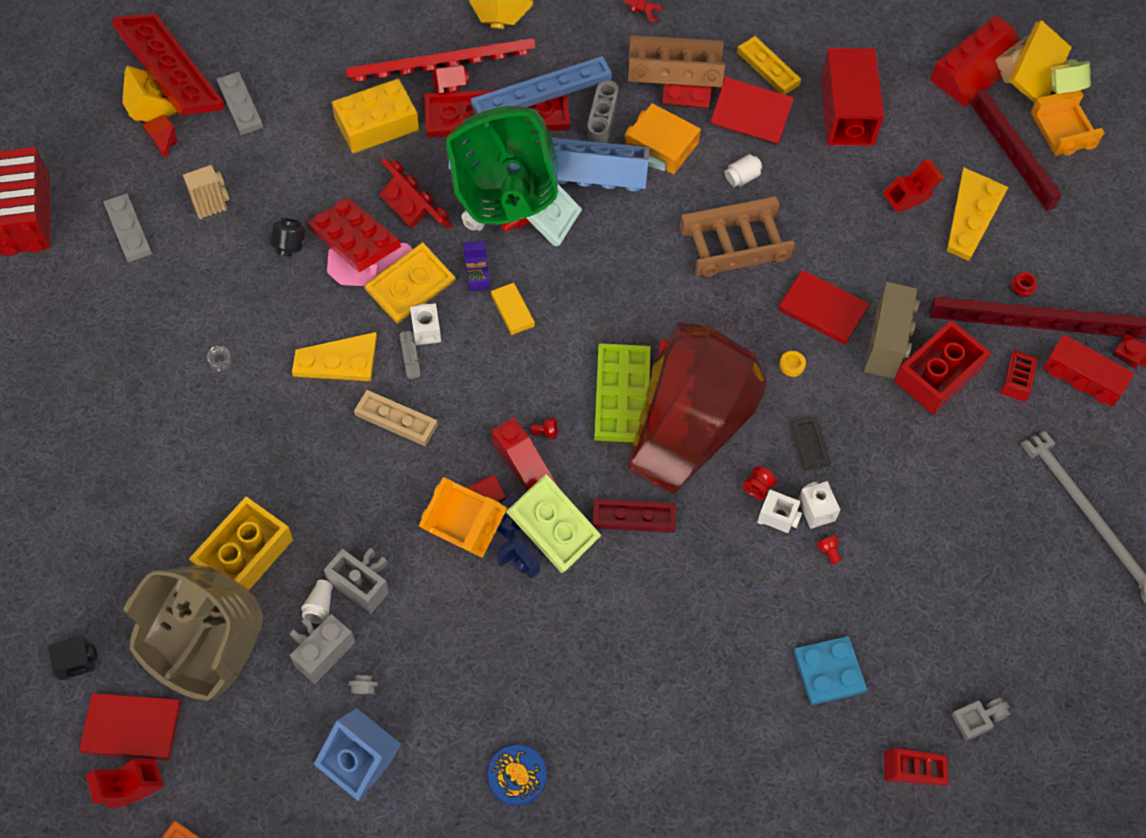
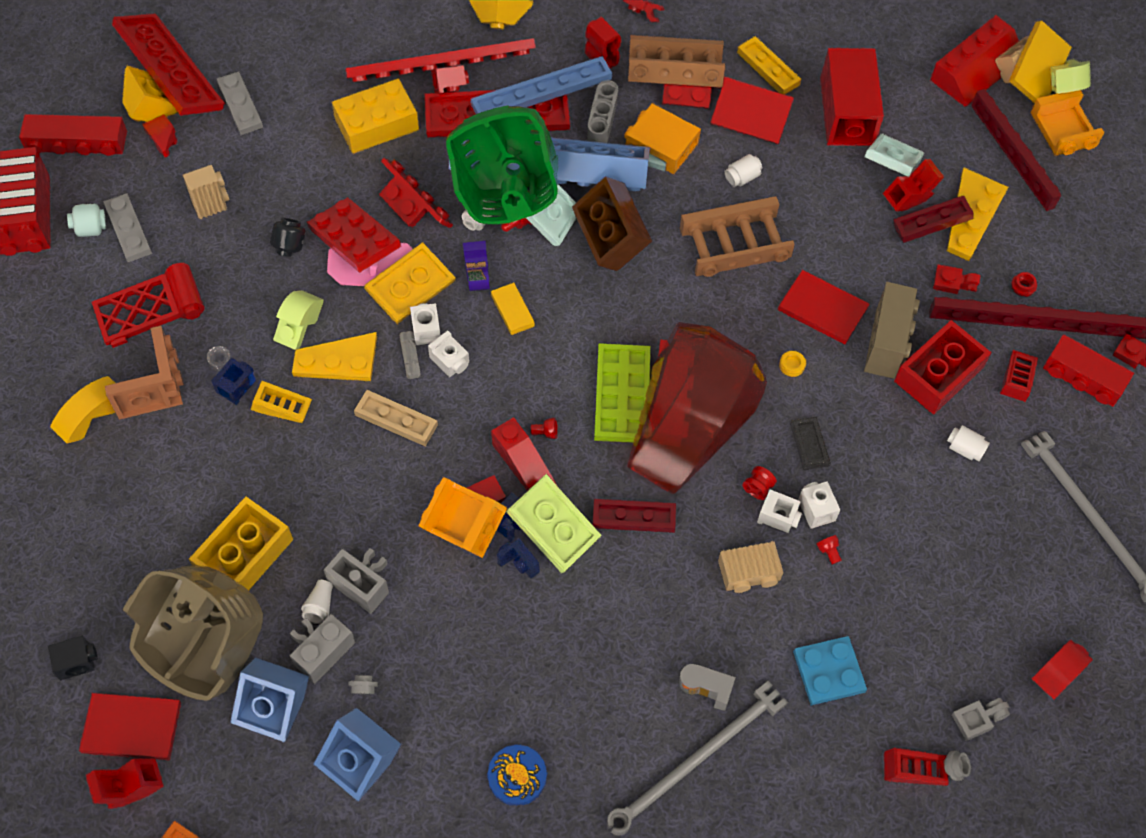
none -> red brick [19,114,127,156]
none -> yellow brick [50,376,115,443]
none -> light aqua head [67,203,106,237]
none -> red piece [92,263,204,348]
none -> nougat bracket [105,326,184,420]
none -> clear blue brick [211,358,256,405]
none -> medium blue slope [231,658,309,742]
none -> yellow slope [251,381,312,423]
none -> yellowish green brick [273,290,324,350]
none -> white brick [428,331,469,377]
none -> reddish brown brick [572,176,652,271]
none -> red brick [585,17,621,69]
none -> light grey hinge [607,681,788,835]
none -> light grey leg [679,664,736,711]
none -> tan brick [718,541,783,593]
none -> light aqua plate [865,134,924,177]
none -> dark red plate [894,195,974,243]
none -> red plate [933,264,981,295]
none -> light grey plate [944,750,971,781]
none -> white brick [947,425,990,461]
none -> red brick [1032,640,1093,699]

